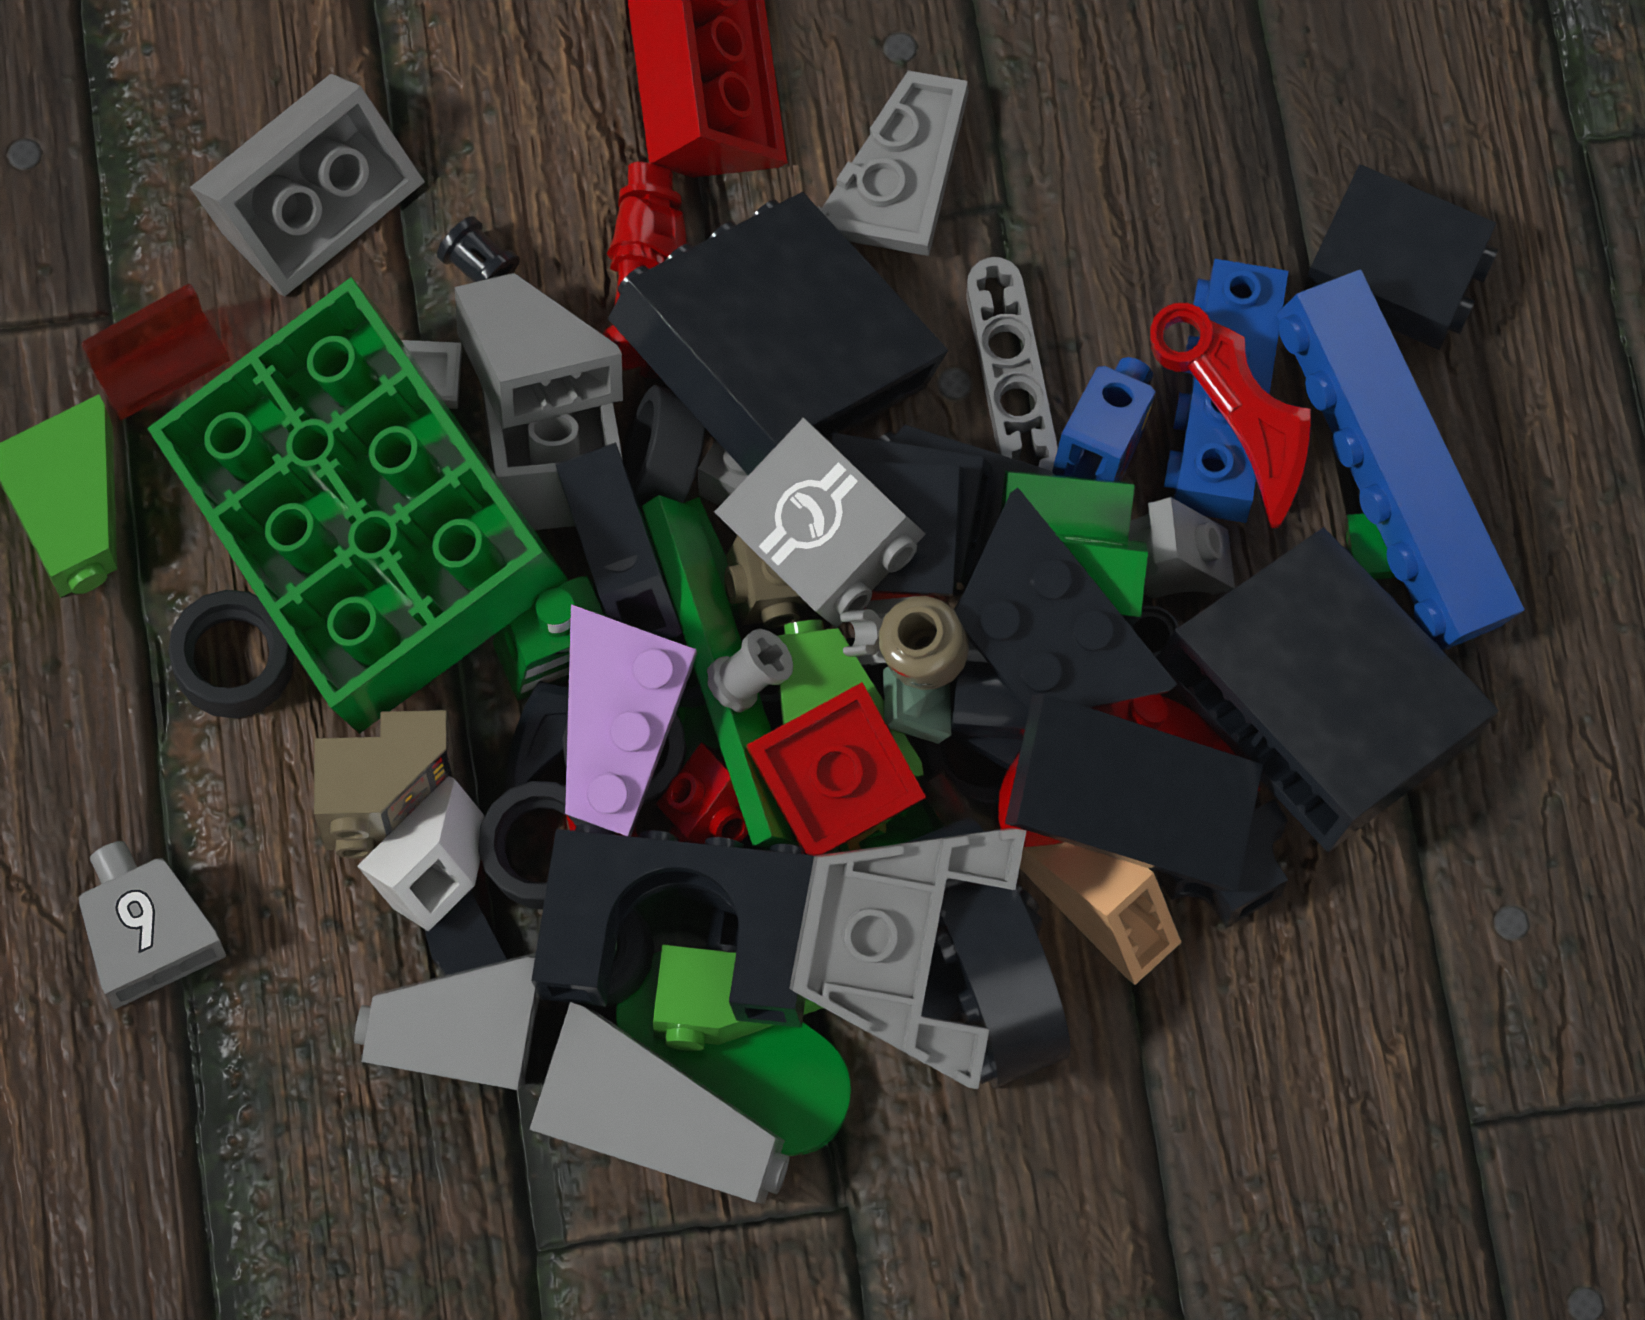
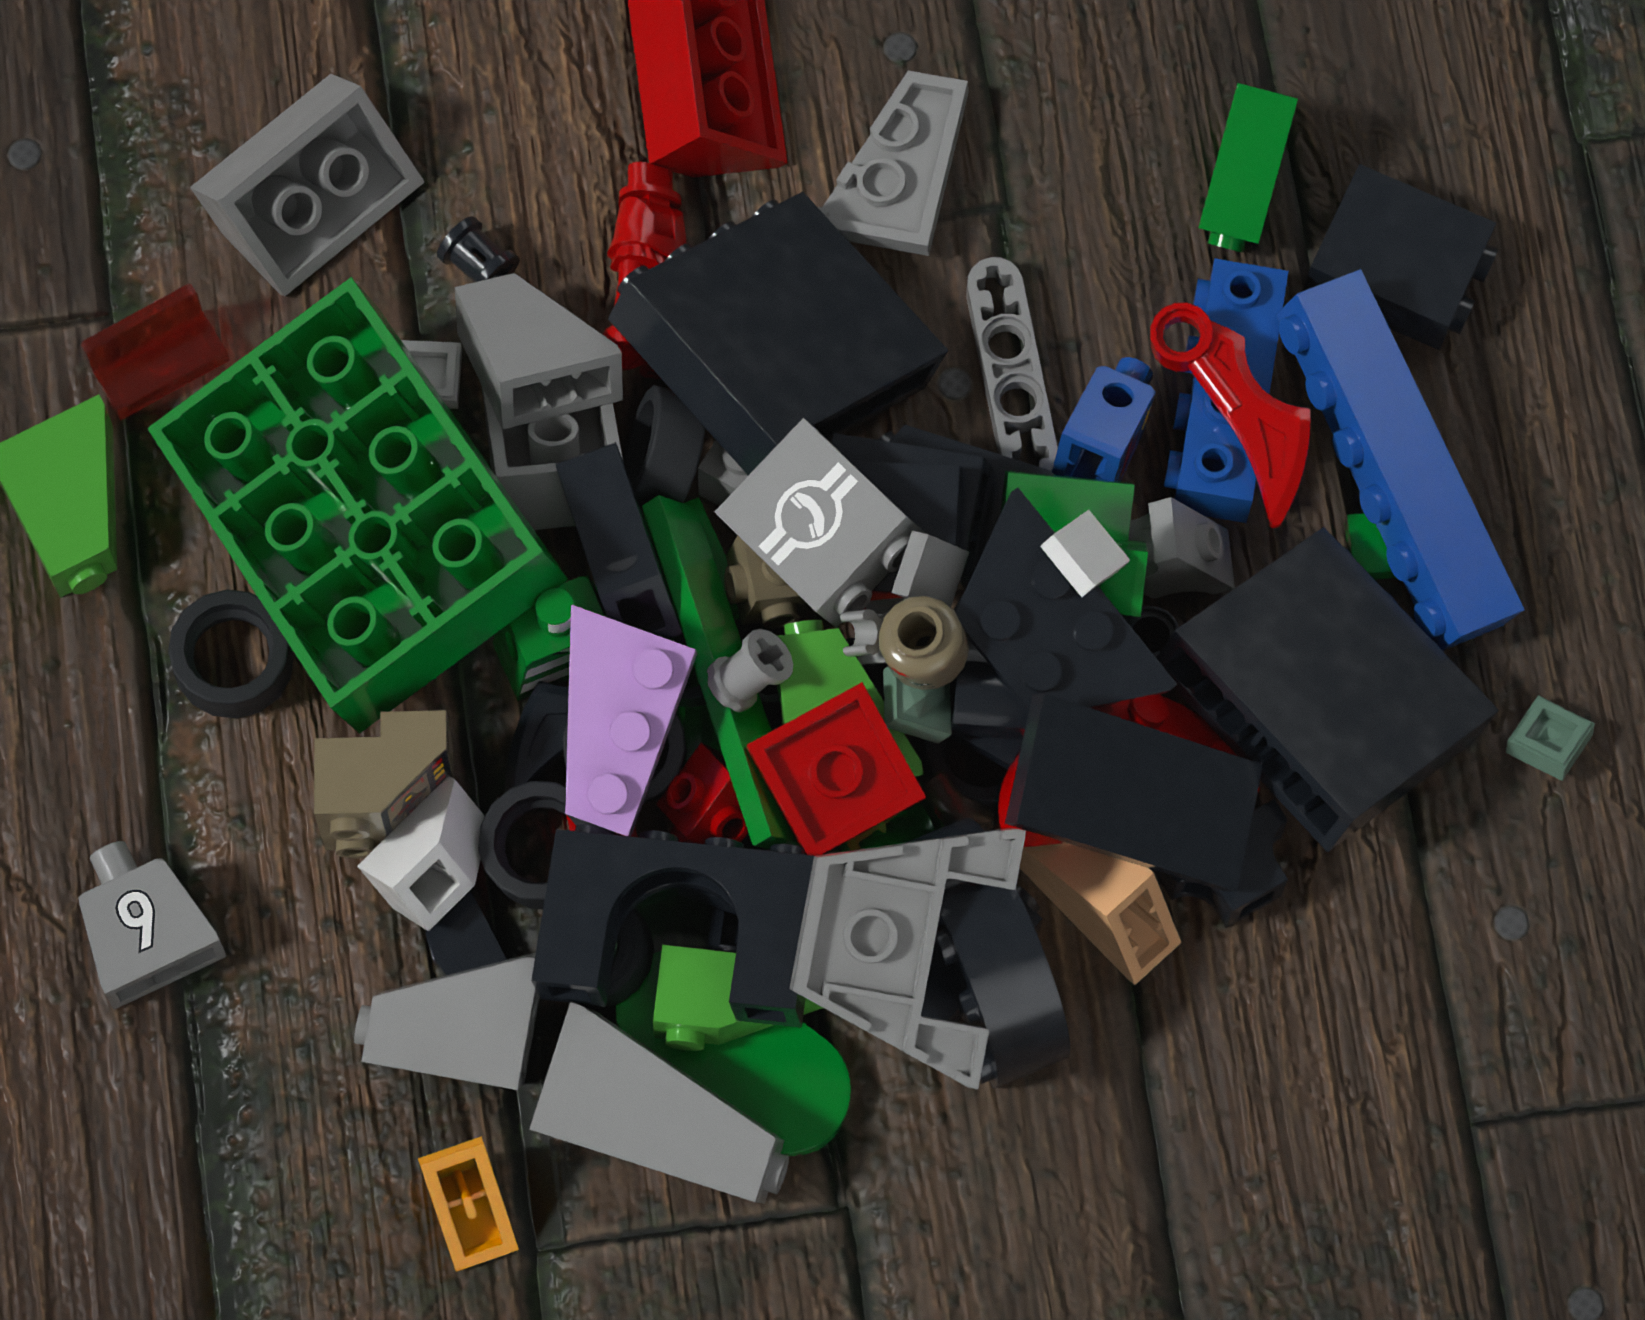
none -> light orange slope [418,1136,519,1272]
none -> light grey tile [891,530,969,607]
none -> white tile [1040,510,1130,597]
none -> green slope [1198,83,1298,253]
none -> sand green tile [1506,695,1595,781]

